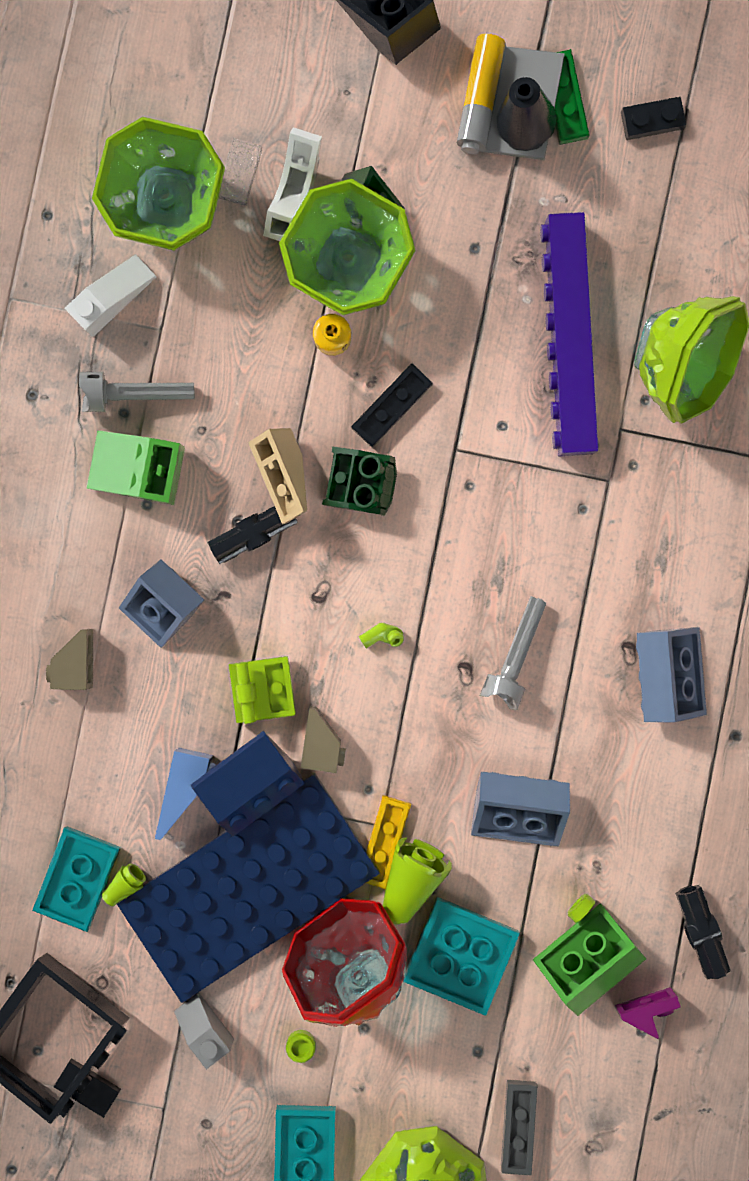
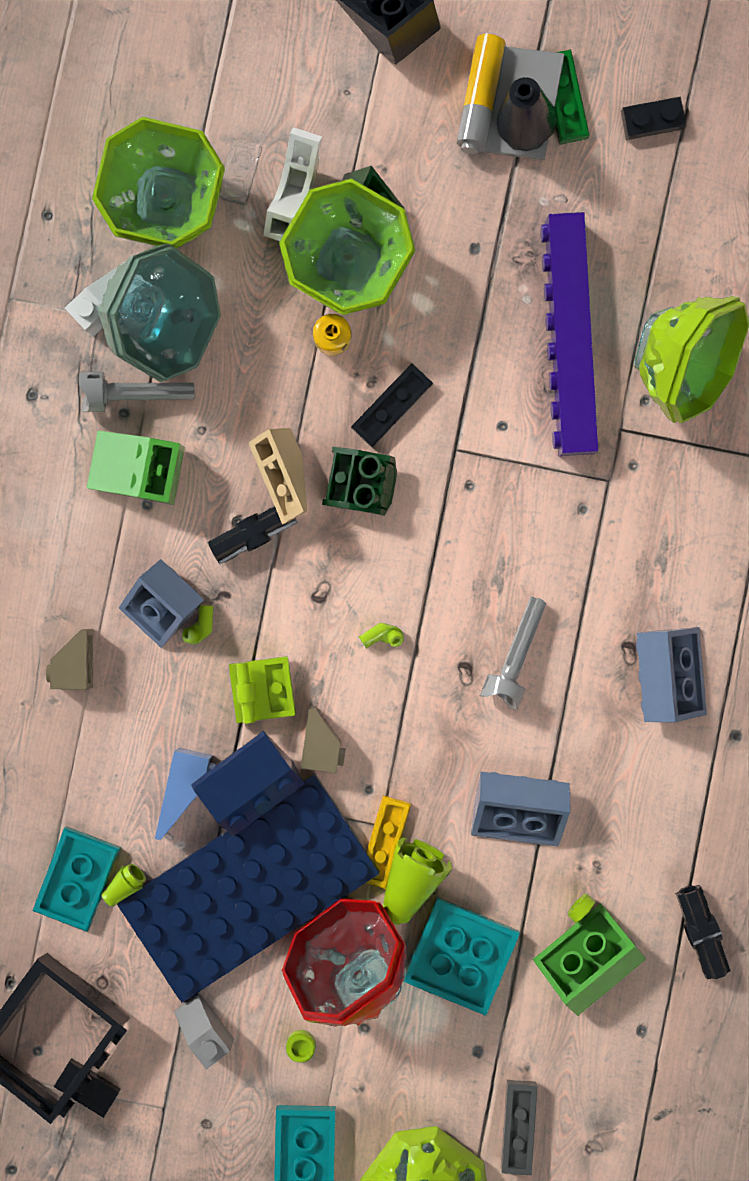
magenta slope [615,987,681,1039] -> none
none -> clear light blue rock [98,244,221,382]
none -> lime arm [182,605,214,645]

